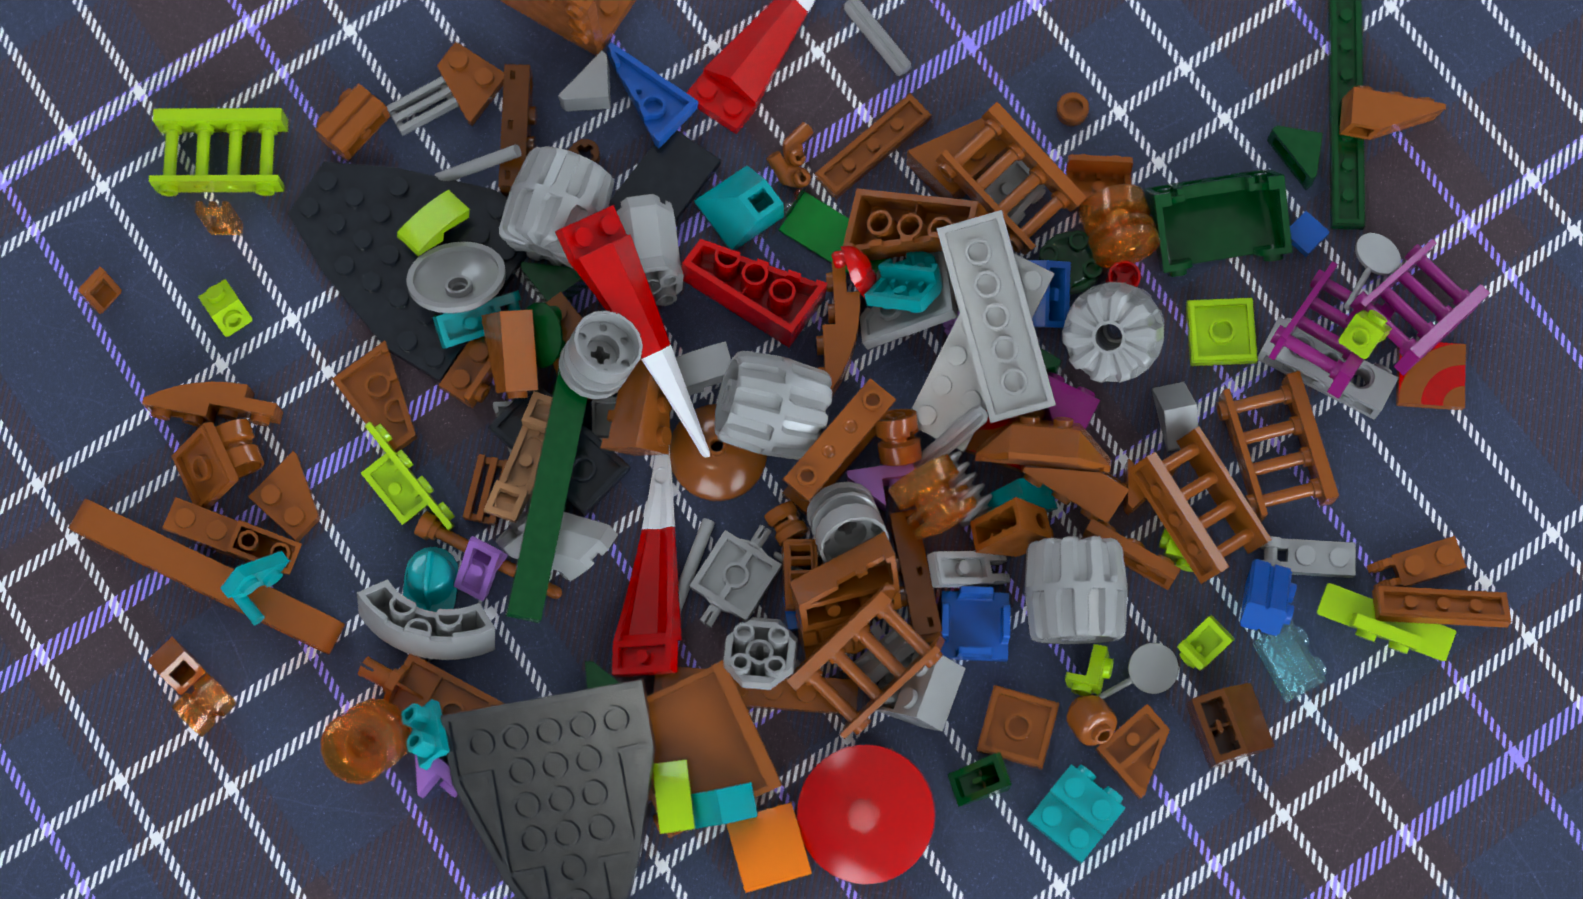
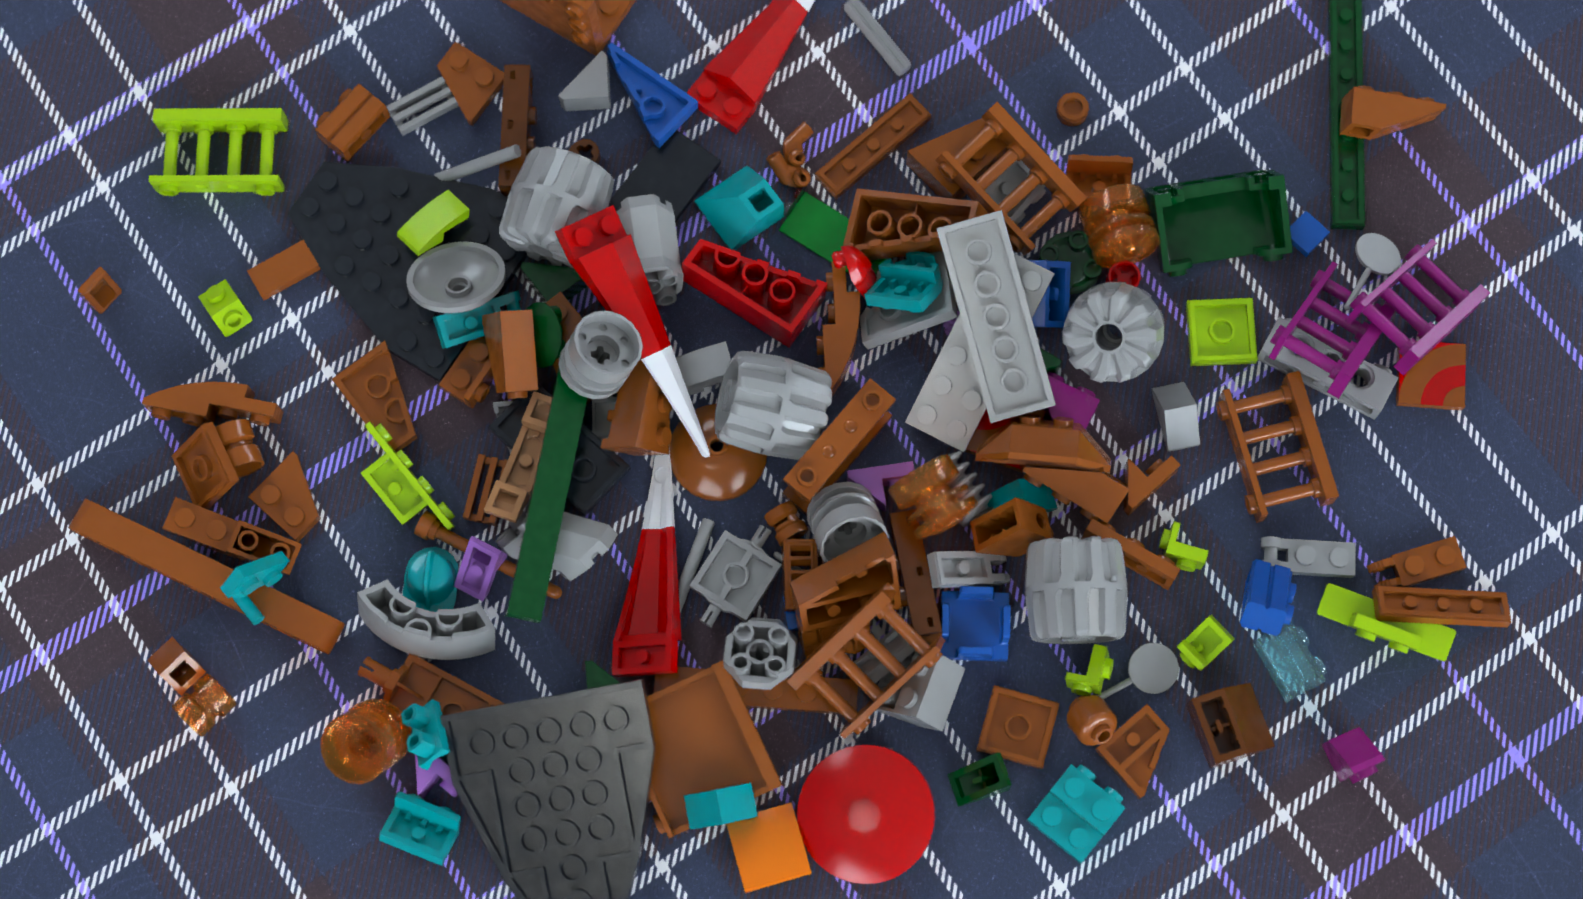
clear orange tile [195,201,243,235] -> none
lime slope [653,759,695,834] -> none
dark orange wheel [875,409,922,466] -> none
light grey axle [913,405,989,475] -> none
dark orange fence [1128,426,1272,584] -> none
dark green slope [1267,125,1323,190] -> none
lime bracket [1338,309,1393,359] -> none
none -> dark orange tile [247,239,321,301]
none -> teal bracket [379,791,461,866]
none -> magenta slope [1322,727,1385,784]

